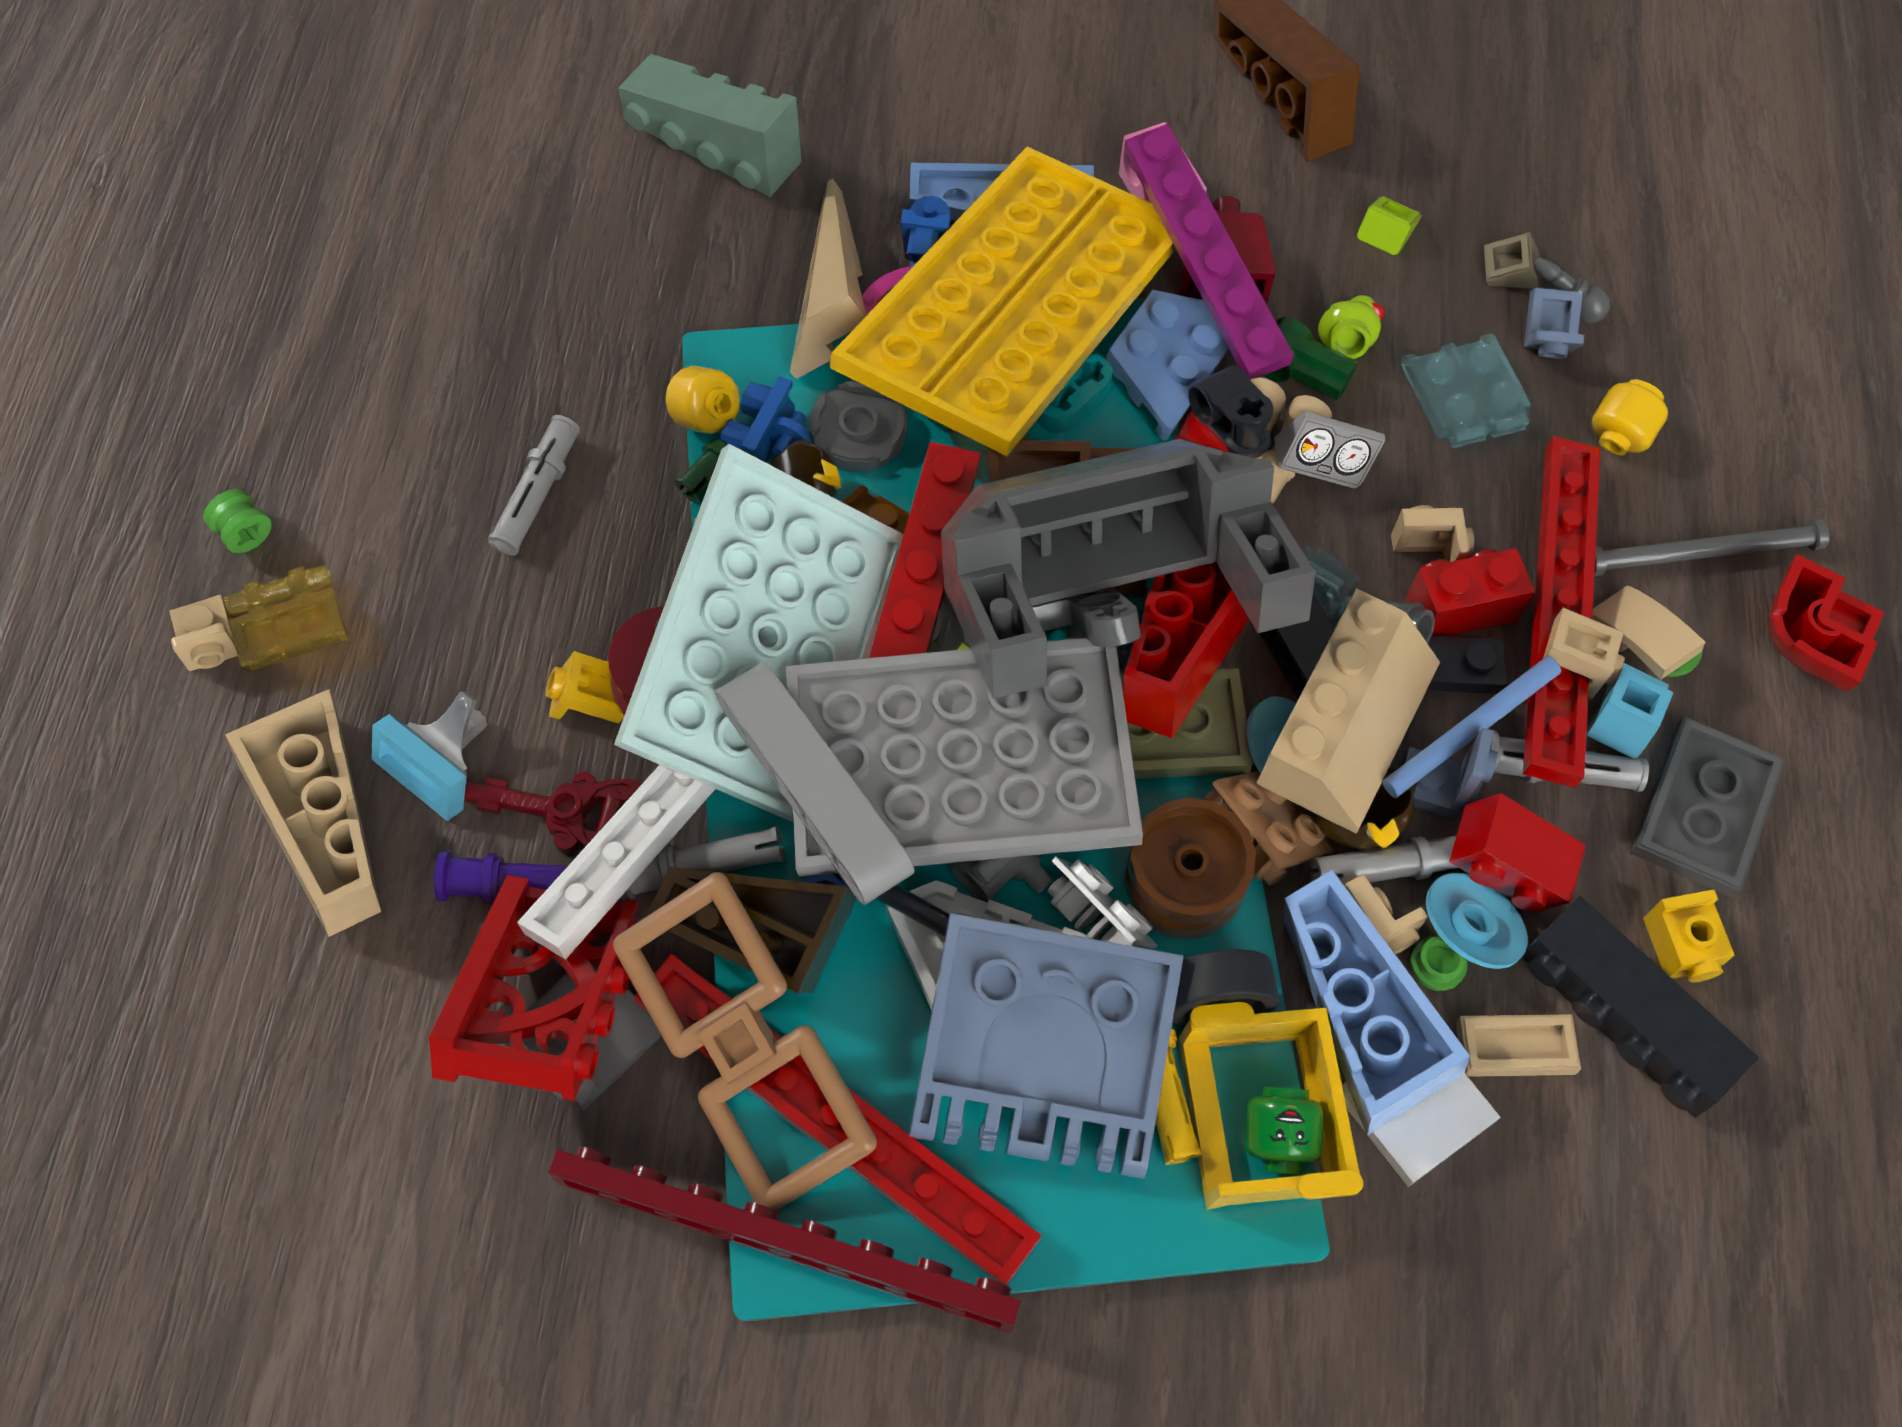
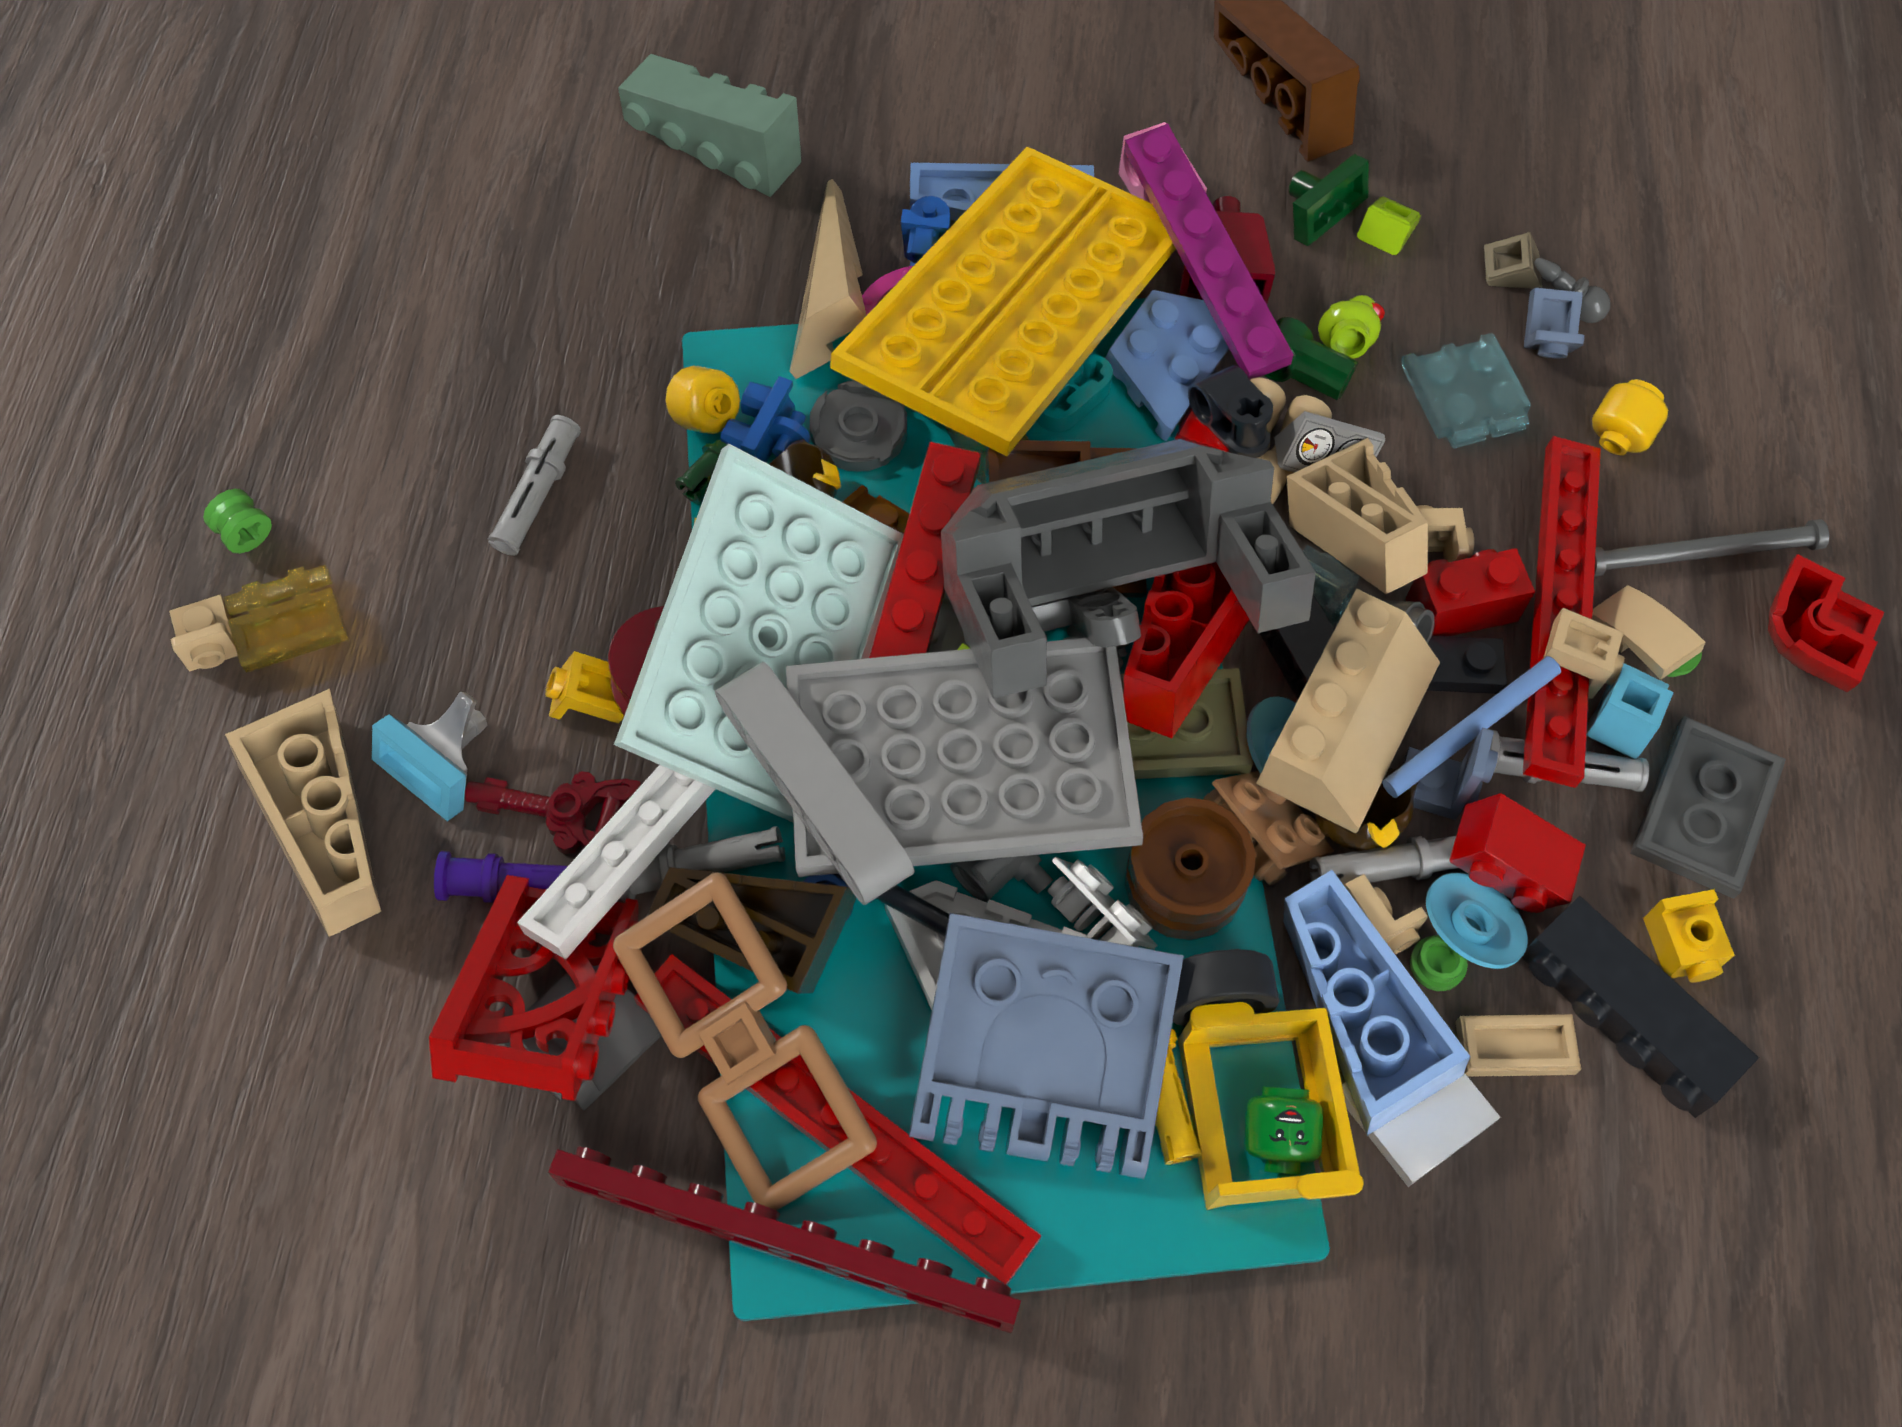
none -> tan wedge [1287,438,1428,594]
none -> dark green tile [1289,154,1369,246]

